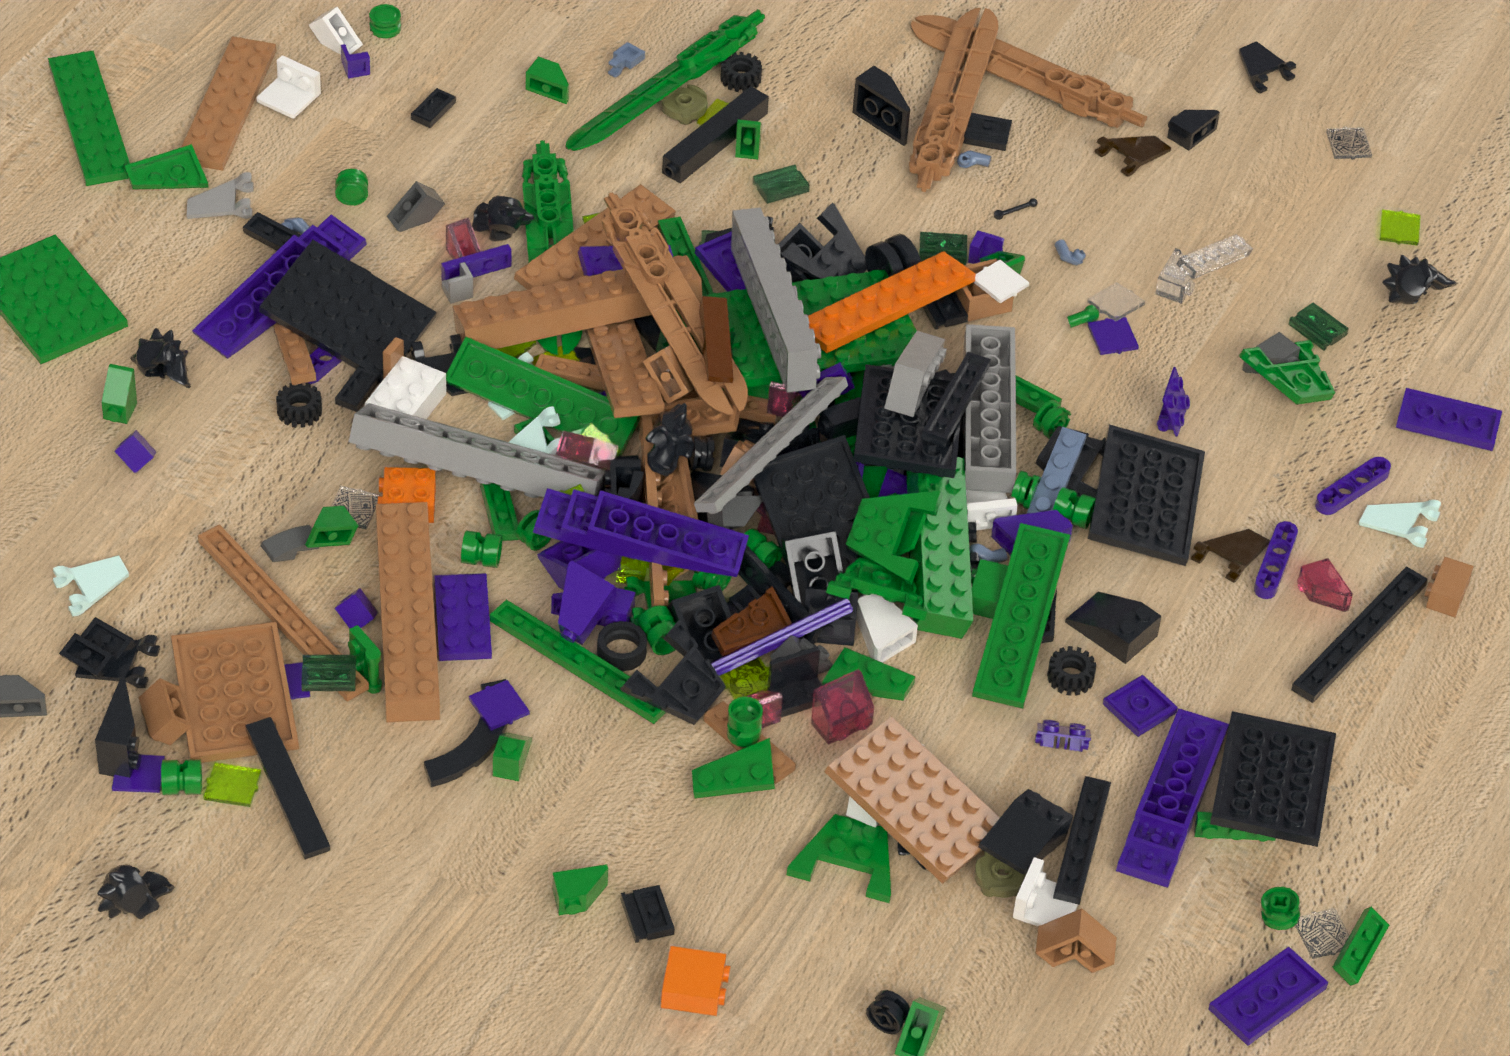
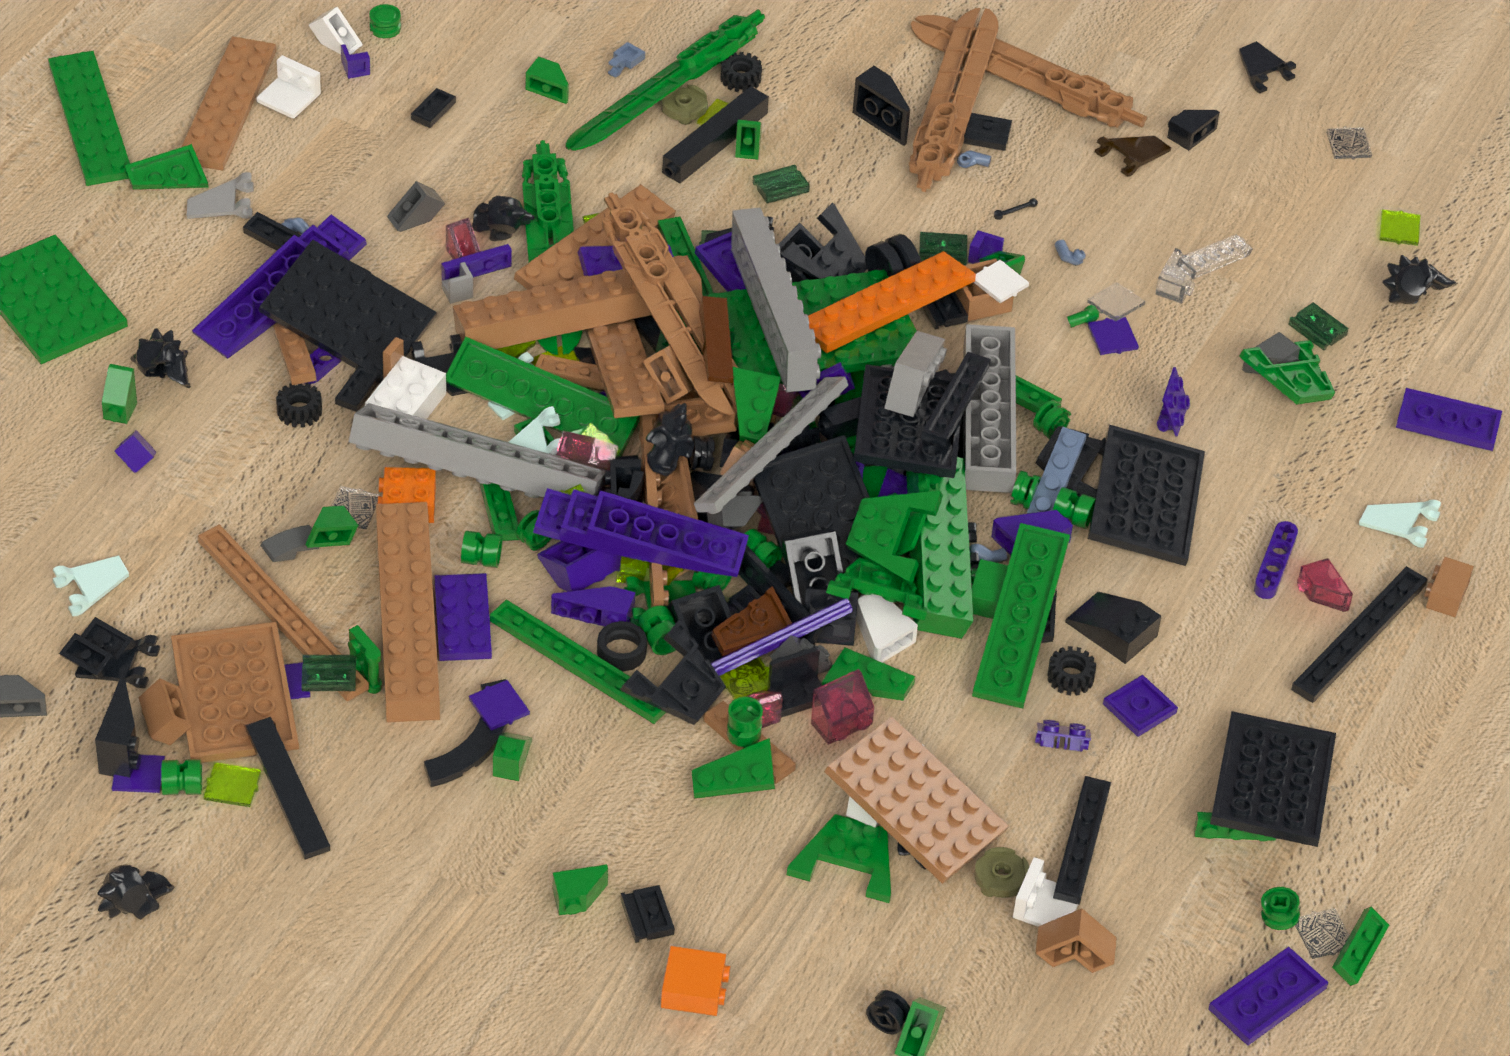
dark purple panel [334,588,378,628] -> none
green wheel [335,169,368,206] -> none
dark purple slope [558,560,617,645] -> none
white bracket [966,490,1018,530] -> none
black slope [978,789,1073,875] -> none
dark purple slope [1116,708,1229,888] -> none
dark brown flag [1191,529,1270,583] -> none
dark purple beam [1315,457,1391,515] -> none
none -> green wing [733,367,781,444]

